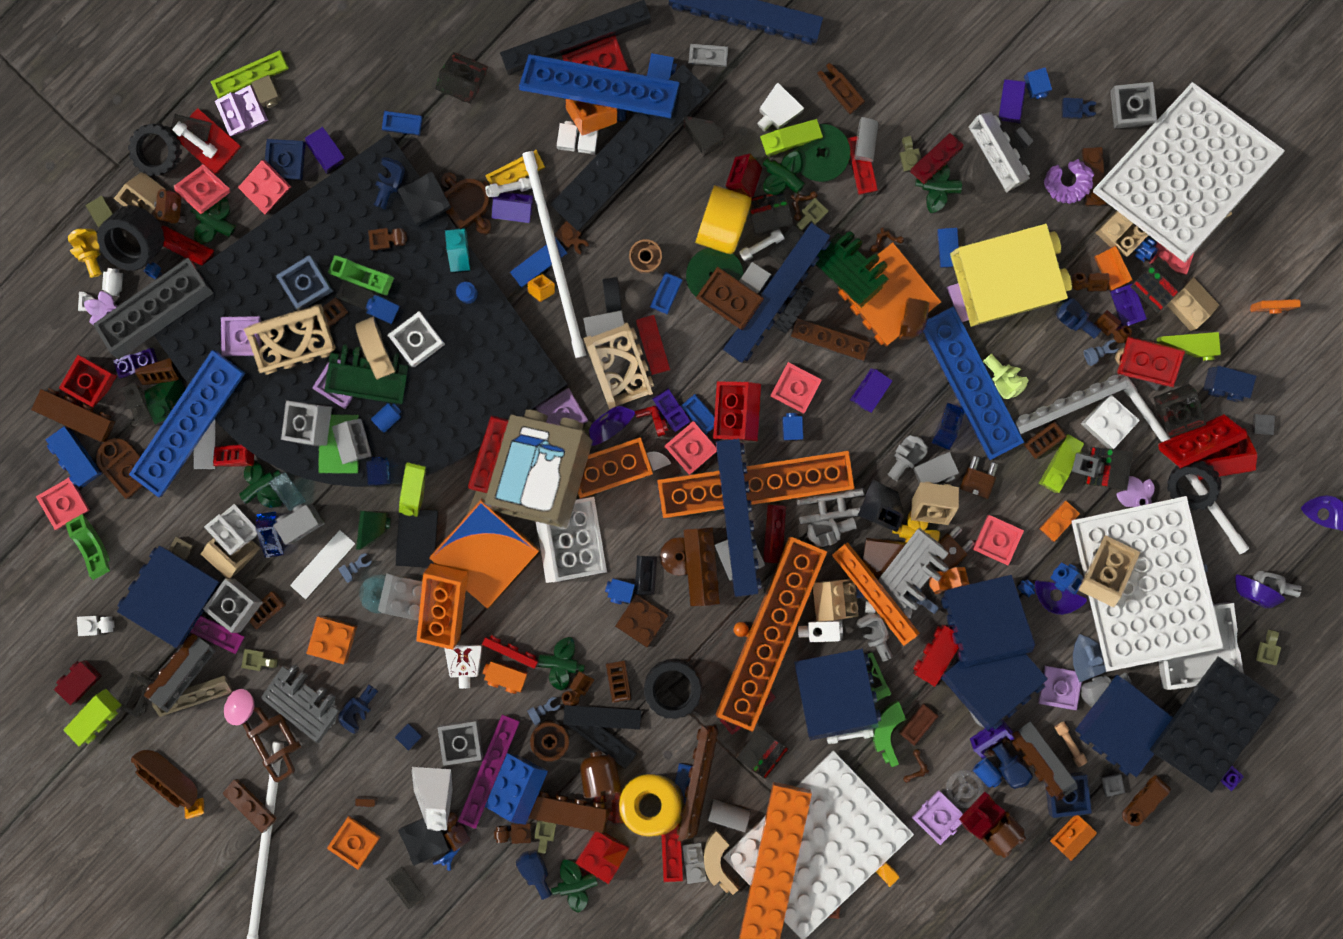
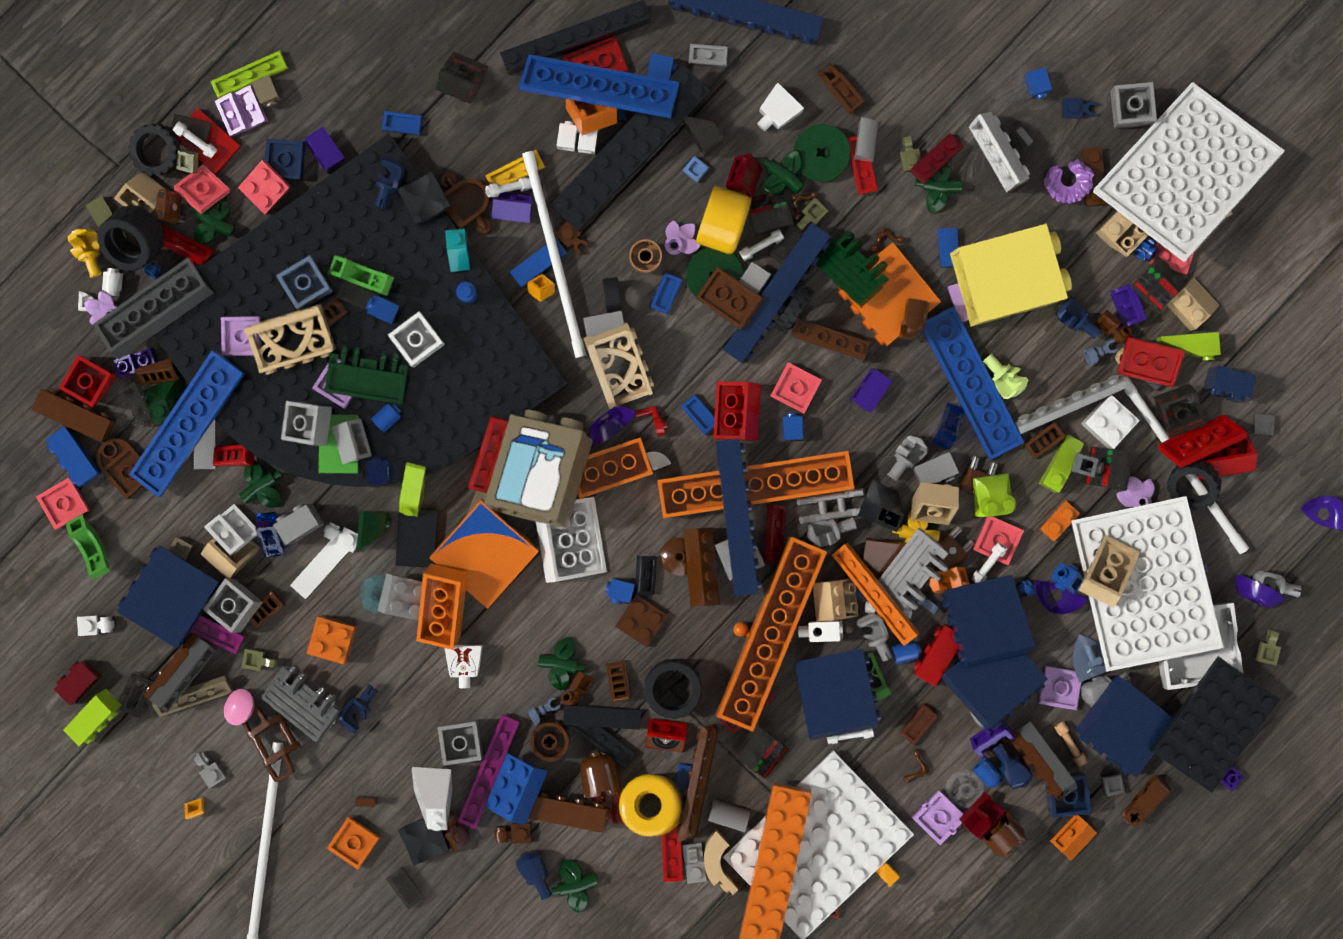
reddish brown brick [131,750,198,809] -> none
reddish brown plate [222,779,277,833] -> none
clear light blue tile [268,472,306,511] -> none
sand blue piece [338,554,372,583] -> none
tan arch [356,316,395,379] -> none
reddish brown plate [368,228,407,251] -> none
dark blue tile [395,723,422,751] -> none
blue bar [433,848,461,871] -> none
red plate [482,635,538,669] -> none
orange brick [483,660,528,694] -> none
olive plate [534,820,556,854] -> none
lavender tile [536,388,588,425] -> none
red slope [576,831,630,884] -> none
red plate [636,315,670,375] -> none
dark purple slope [652,388,691,432] -> none
coral plate [664,421,717,475] -> none
lime slope [760,119,823,157] -> none
bright green arch [873,700,906,767] -> none
dark purple hinge [999,79,1026,123] -> none
reddish brown plate [1071,272,1110,292] -> none
orange panel [1094,246,1132,291] -> none
orange plate [1250,299,1301,314] -> none
none -> olive tile [177,149,199,174]
none -> light grey plate [194,751,227,789]
none -> white plate [323,522,358,553]
none -> red panel [645,718,687,753]
none -> lavender plate [665,221,700,255]
none -> medium blue tile [683,155,709,183]
none -> blue brick [891,640,922,665]
none -> white bar [971,542,1007,583]
none -> lime slope [973,473,1016,517]

